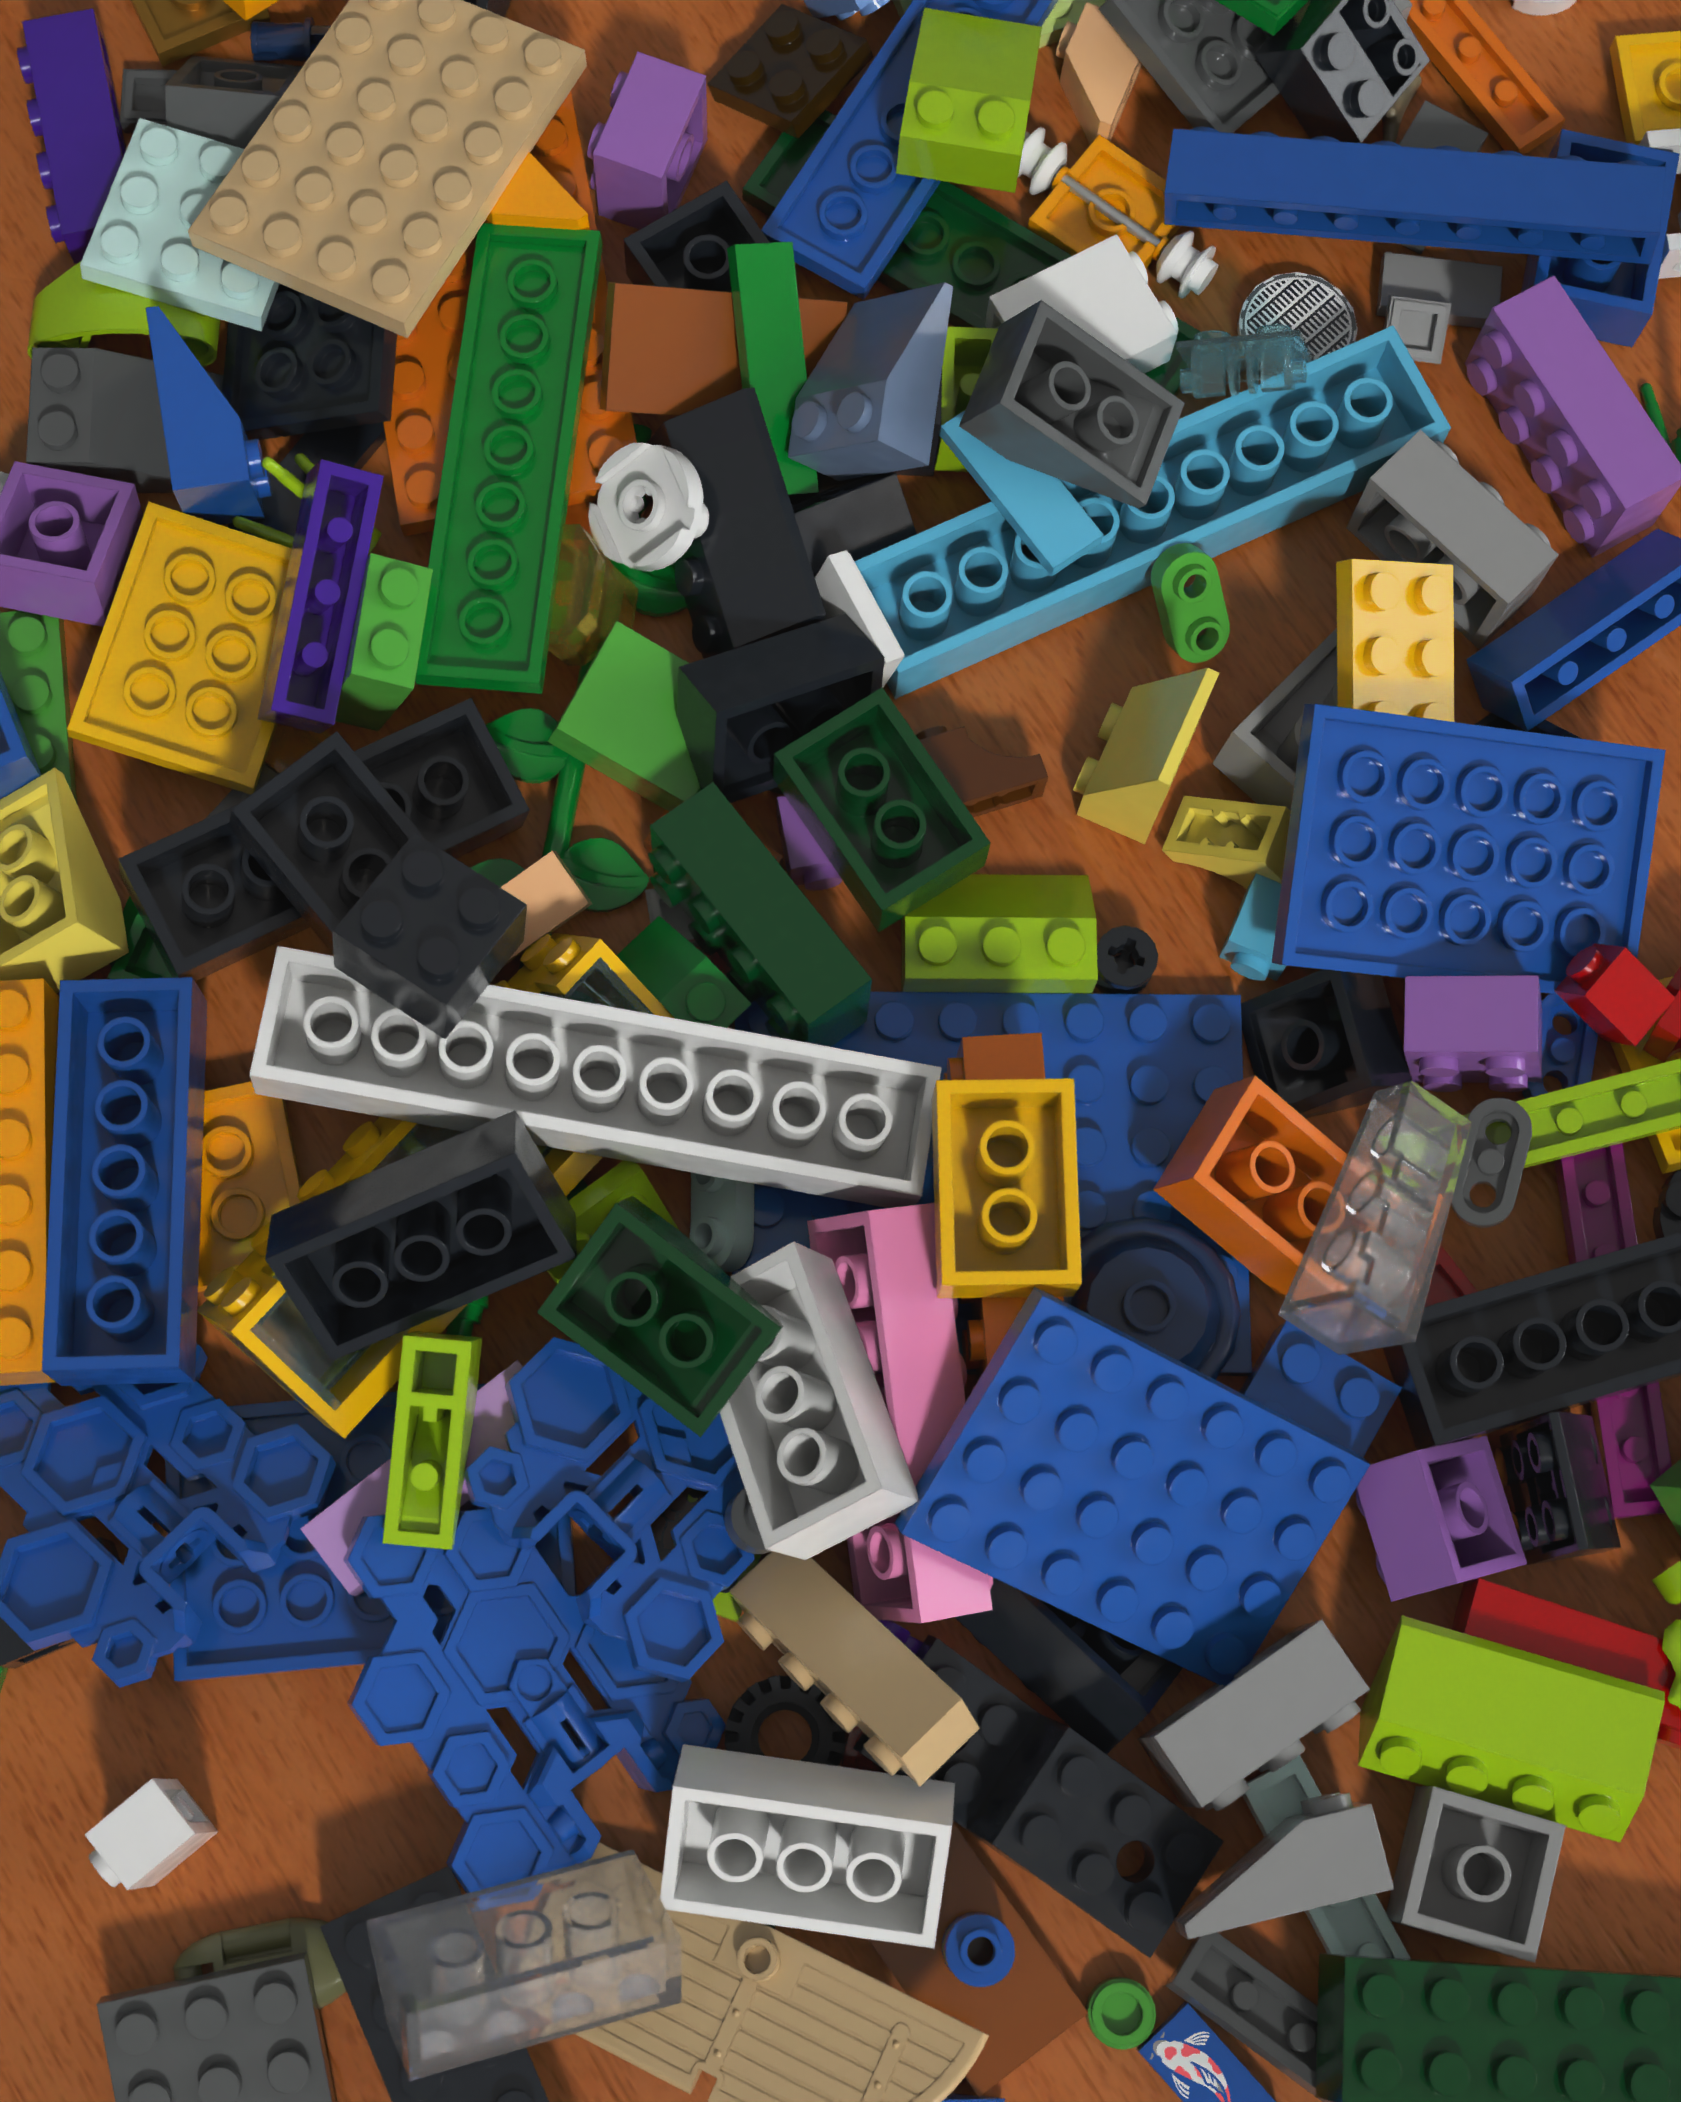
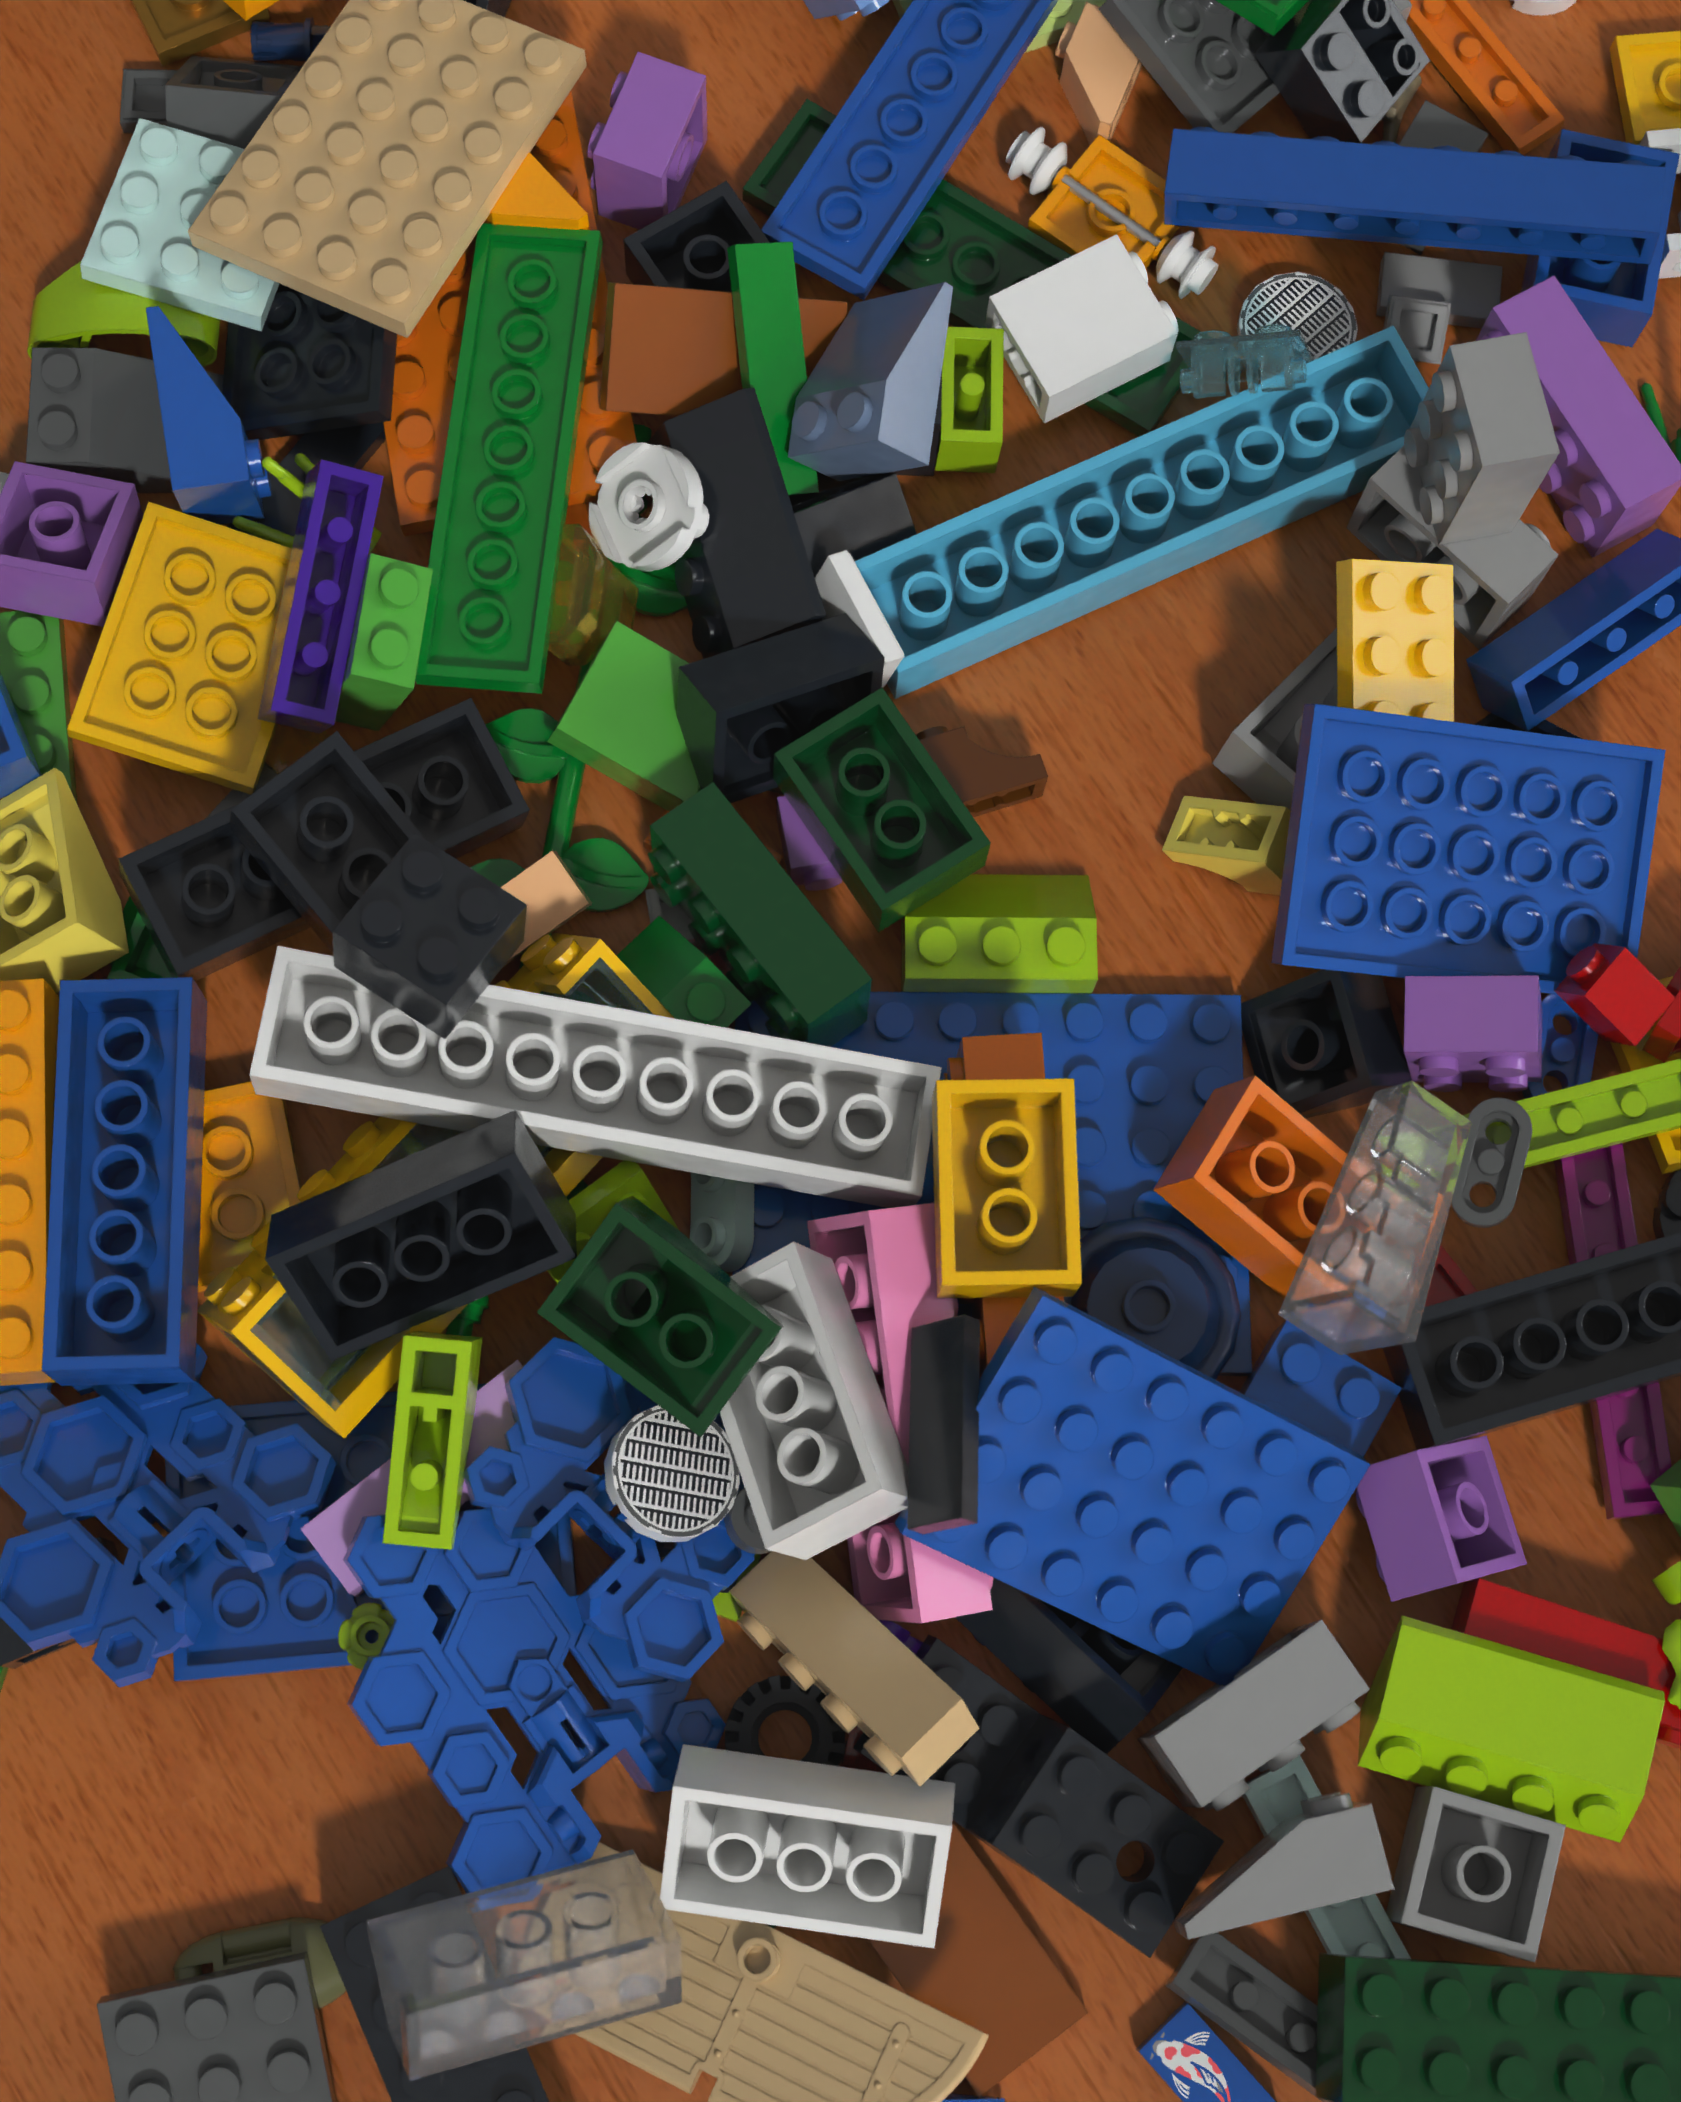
dark purple brick [17,8,126,264] -> none
white brick [85,1778,219,1890] -> none
dark brown plate [708,4,873,139] -> none
lime slope [896,8,1042,193] -> none
medium azure tile [940,410,1104,577] -> none
blue brick [942,1912,1015,1987] -> none
dark grey slope [959,300,1185,508] -> none
light yellow slope [1073,668,1219,844] -> none
bright green tile [1086,1977,1156,2050] -> none
black wheel [1095,926,1158,994] -> none
bright green plate [1151,543,1230,663] -> none
medium azure brick [1219,873,1287,981] -> none
black slope [1495,1411,1621,1565] -> none
none -> lime plate [338,1603,395,1670]
none -> tile [604,1405,740,1542]
none -> black tile [907,1314,980,1534]
none -> light grey brick [1404,332,1560,545]

